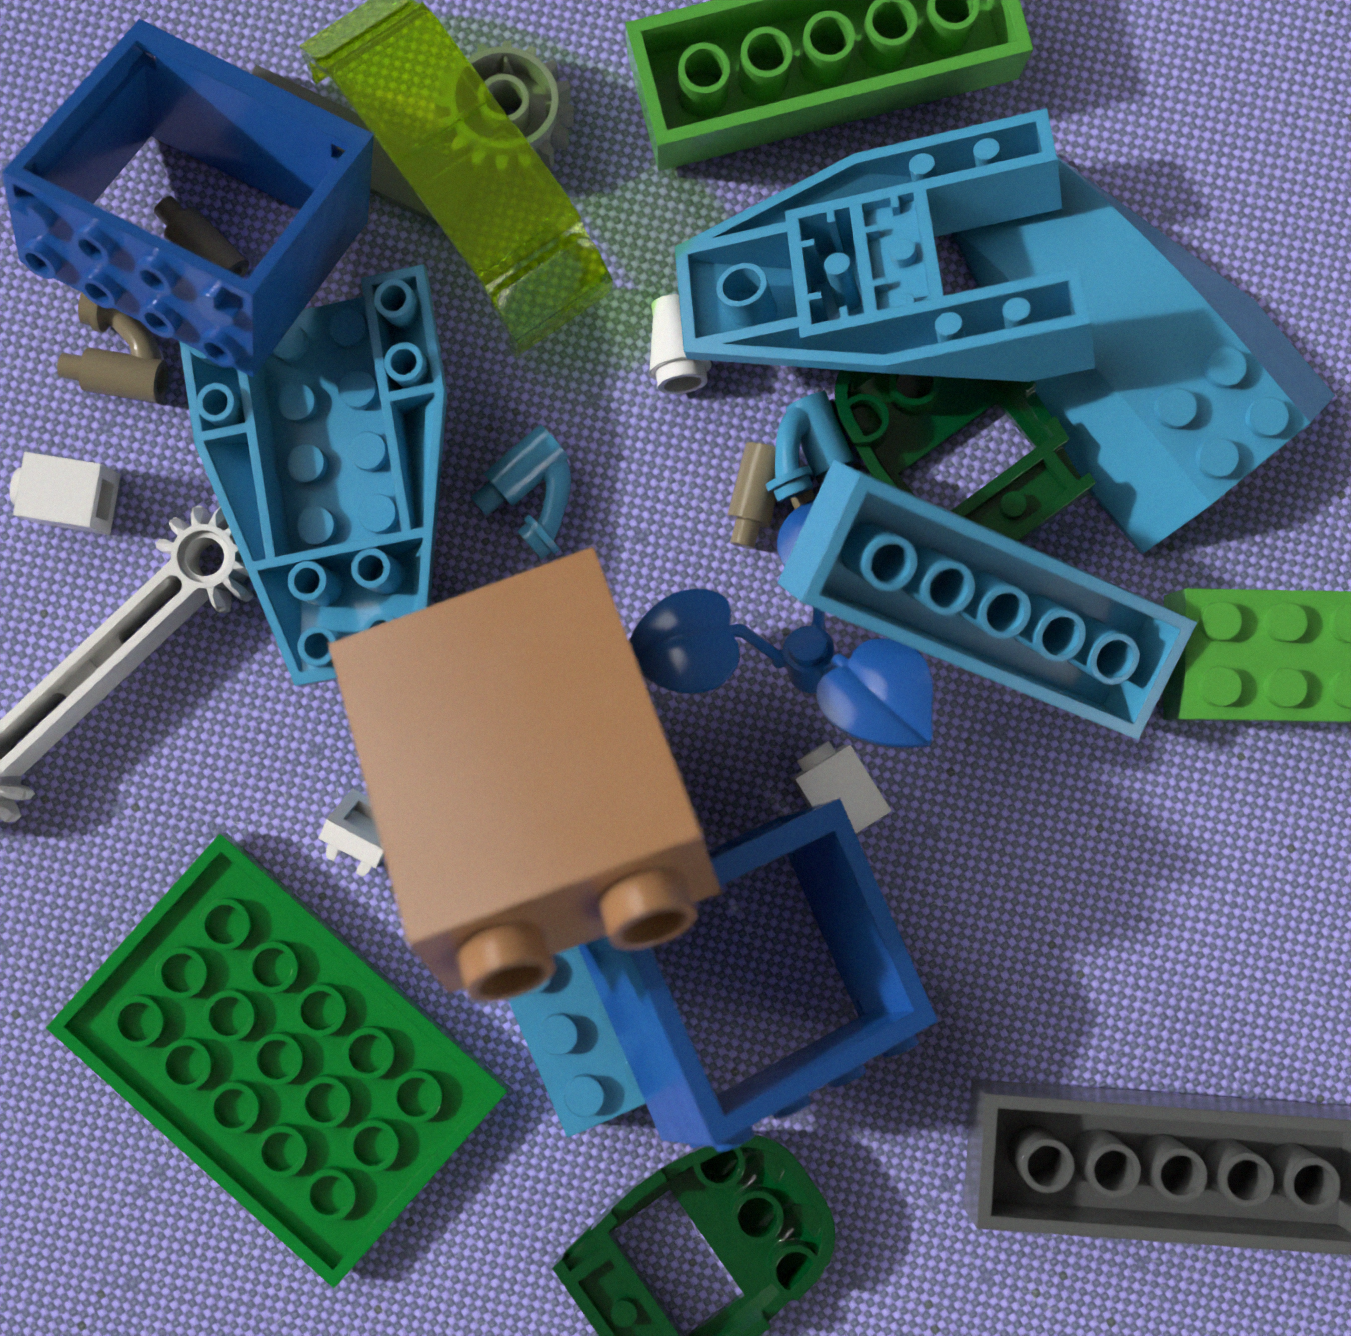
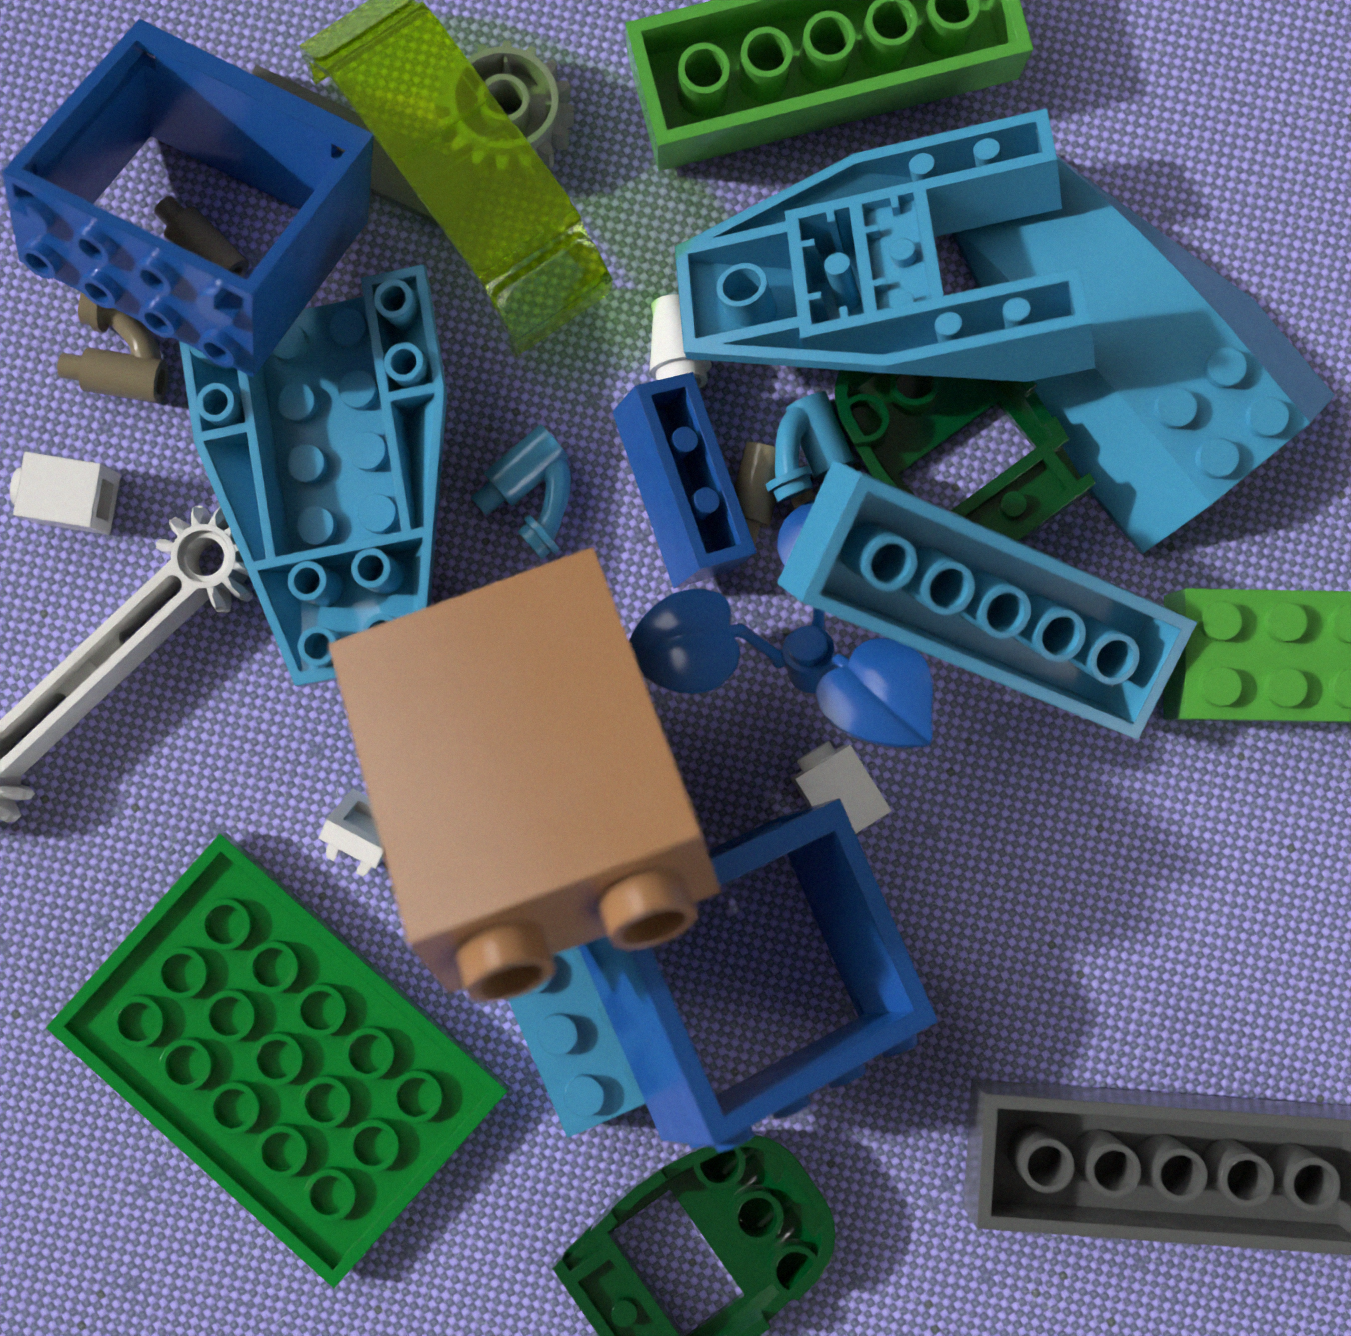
none -> blue brick [612,372,757,589]

